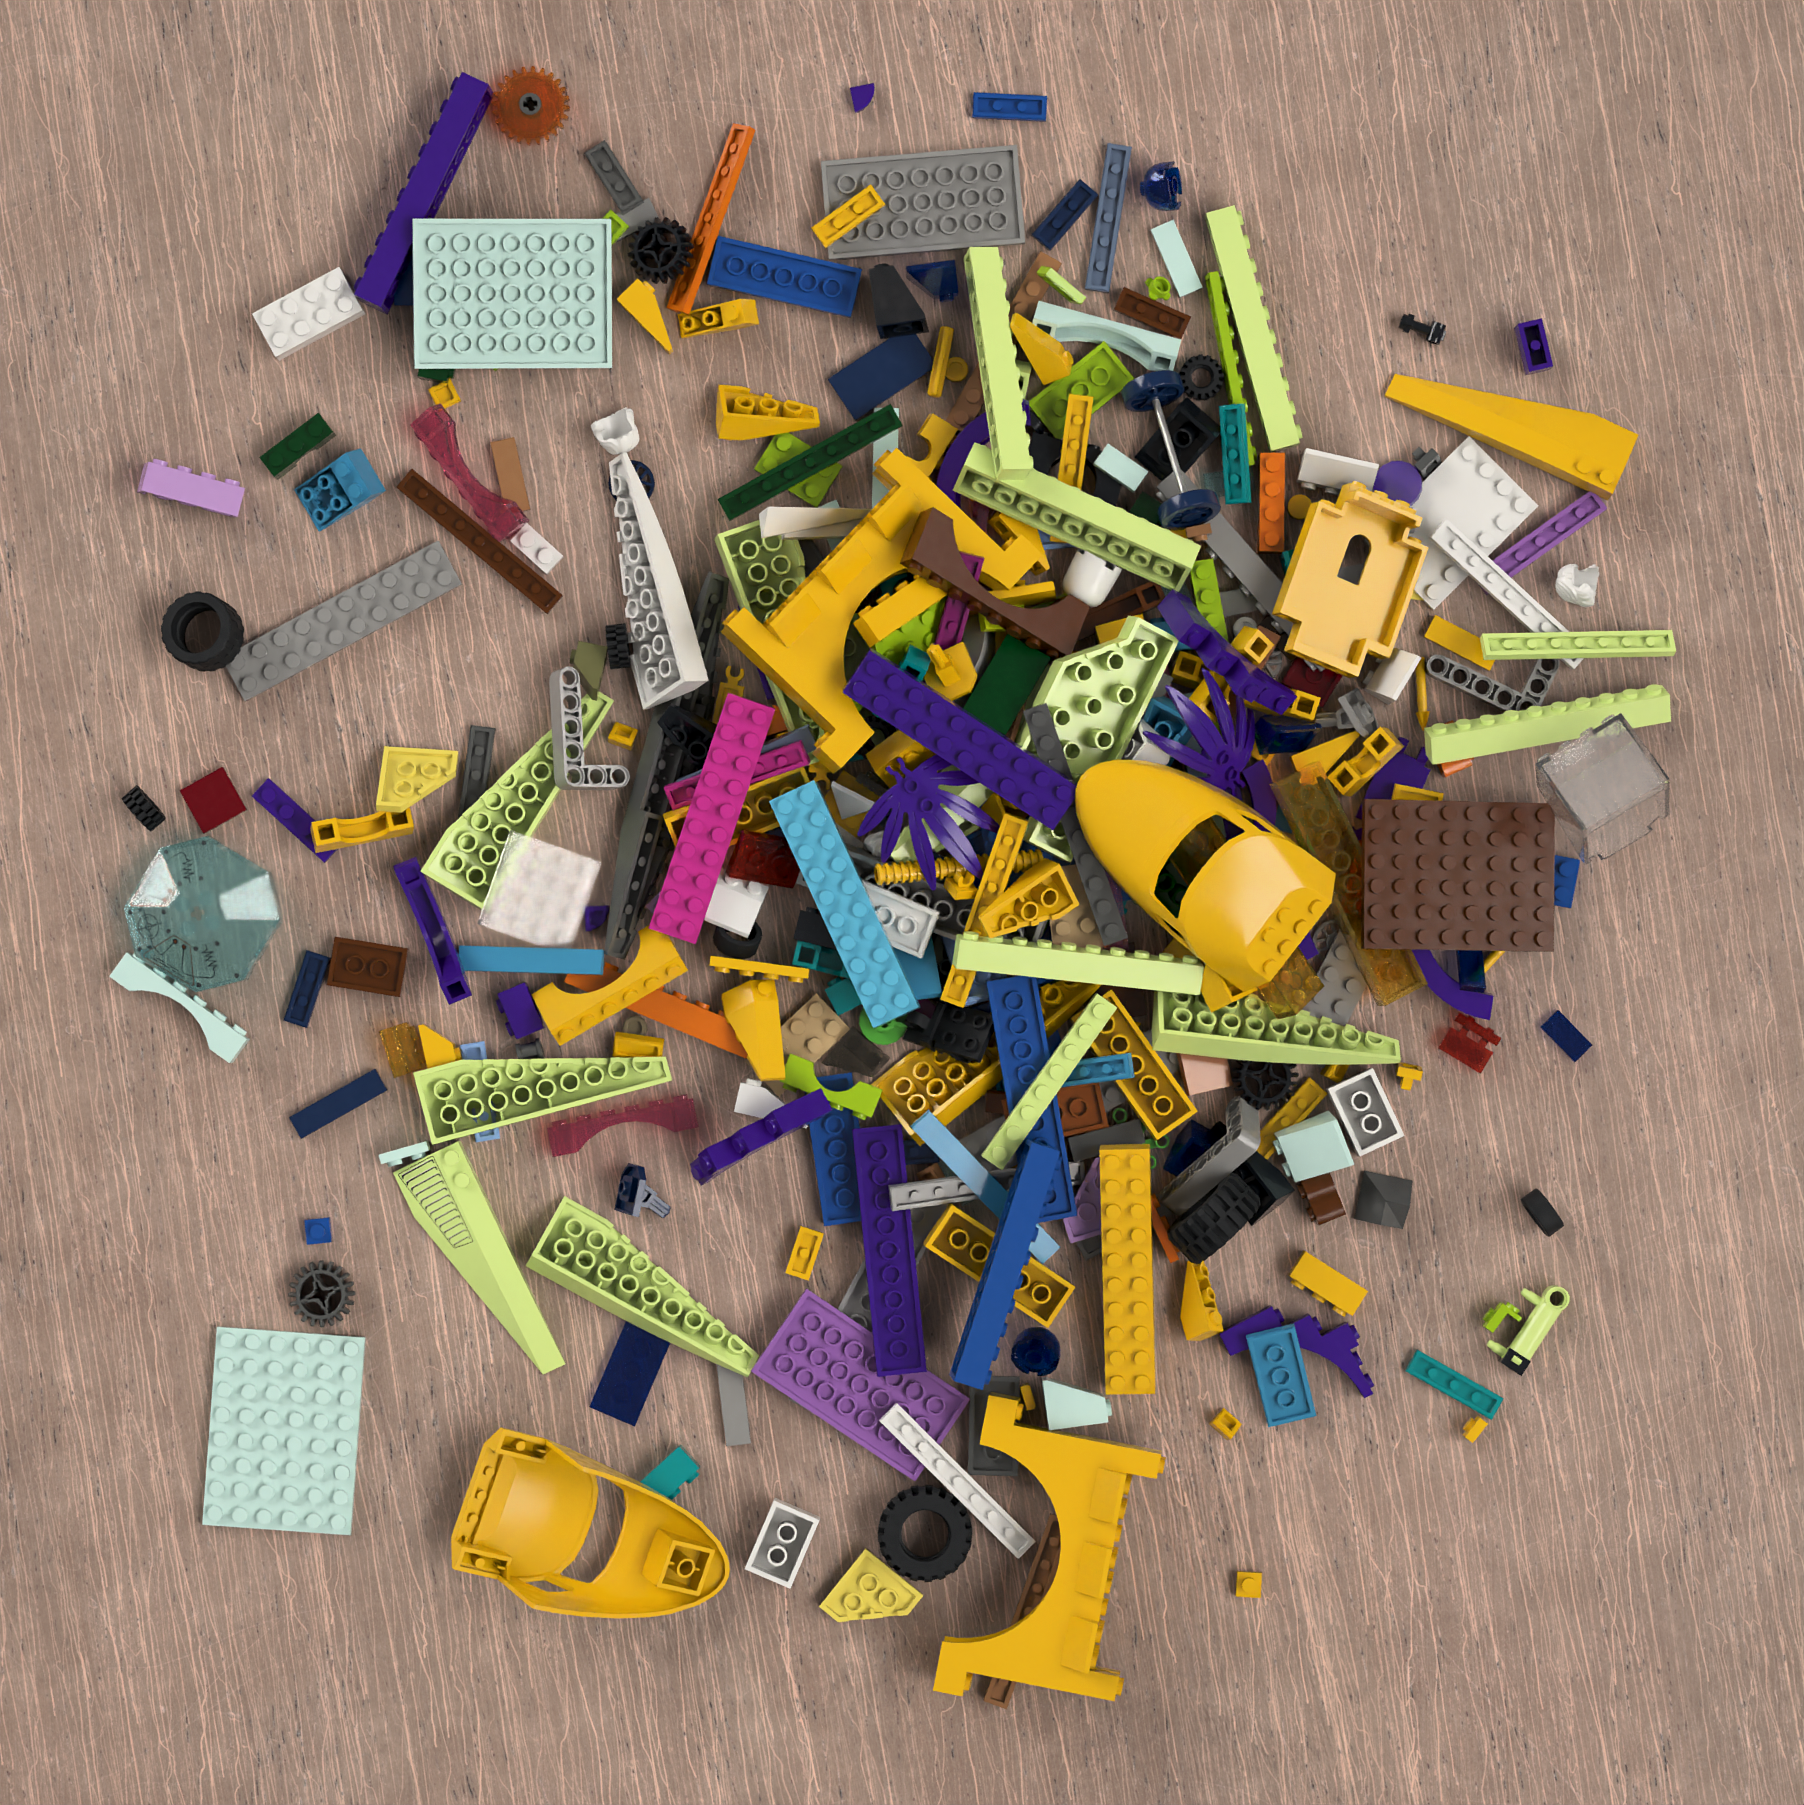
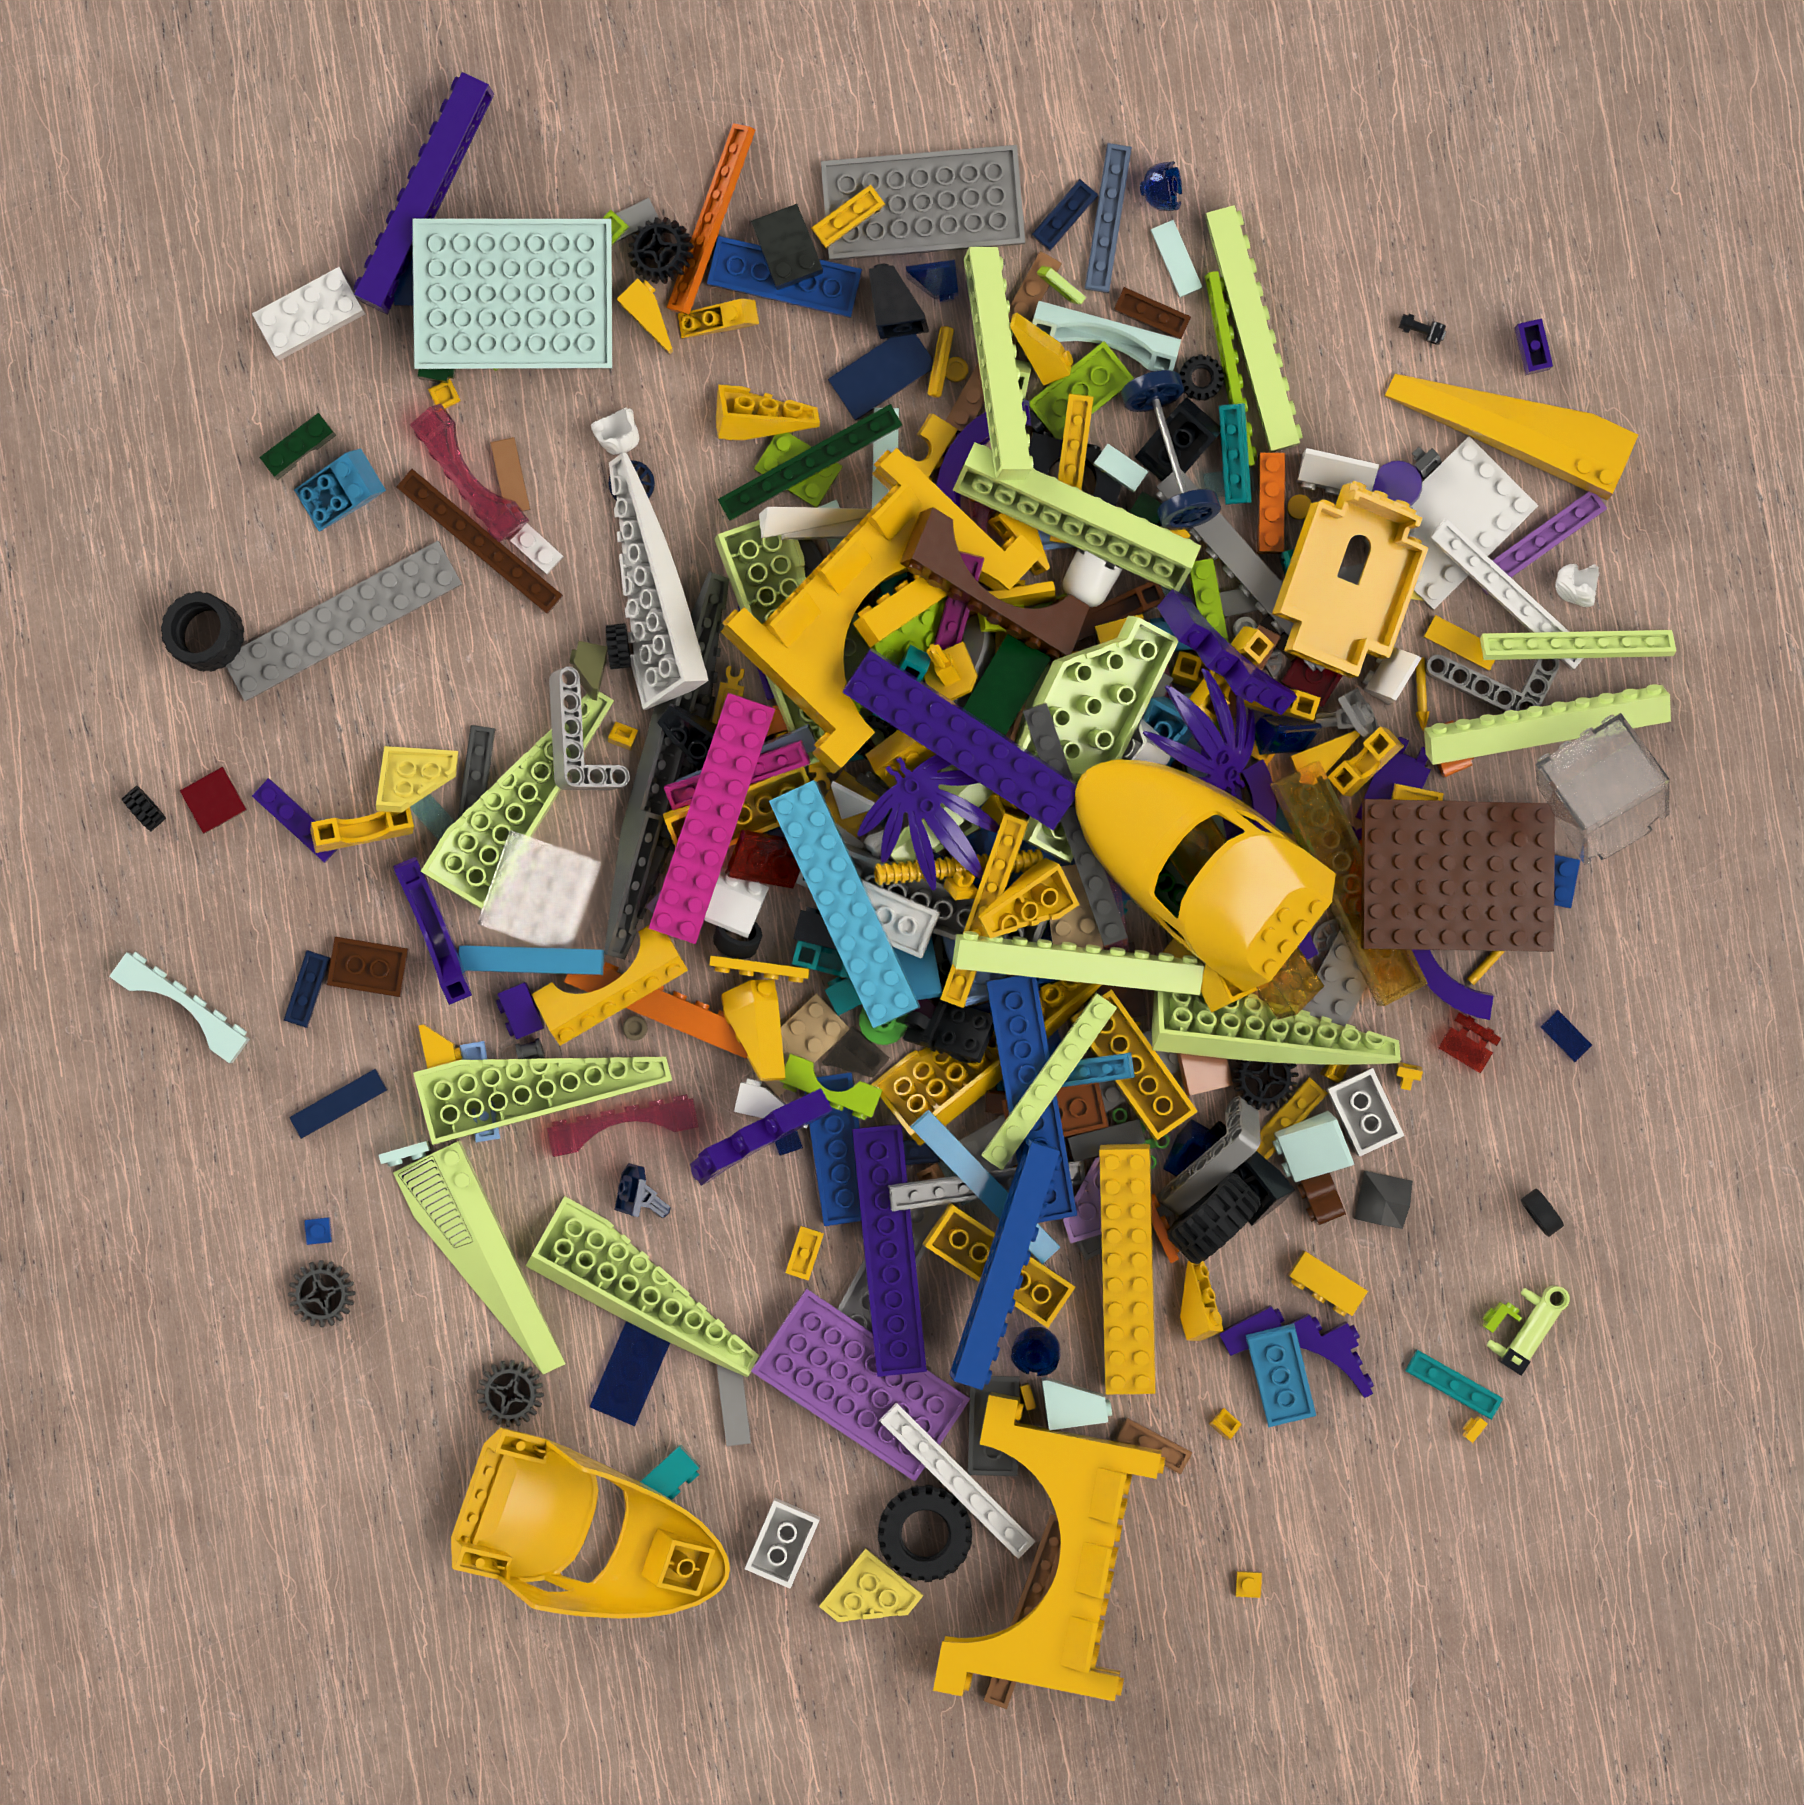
clear light blue windscreen [124,836,283,992] -> none
lavender wedge [137,459,245,518] -> none
light aqua plate [202,1326,366,1535] -> none
clear yellow brick [379,1022,426,1078] -> none
clear orange gear [492,66,570,146] -> none
dark grey tile [584,140,644,215] -> none
dark purple tile [584,905,609,931] -> none
yellow tile [612,1032,664,1057] -> none
dark purple tile [850,83,875,113] -> none
blue tile [972,92,1047,122] -> none
lime plate [1145,276,1171,300] -> none
medium nougat plate [1185,523,1212,543] -> none
clear blue tile [1456,950,1486,993] -> none
none -> clear light blue plate [410,794,455,840]
none -> dark grey gear [477,1360,544,1427]
none -> pearl dark grey slope [751,204,823,290]
none -> clear blue tile [775,1130,803,1156]
none -> medium nougat tile [1115,1417,1192,1474]

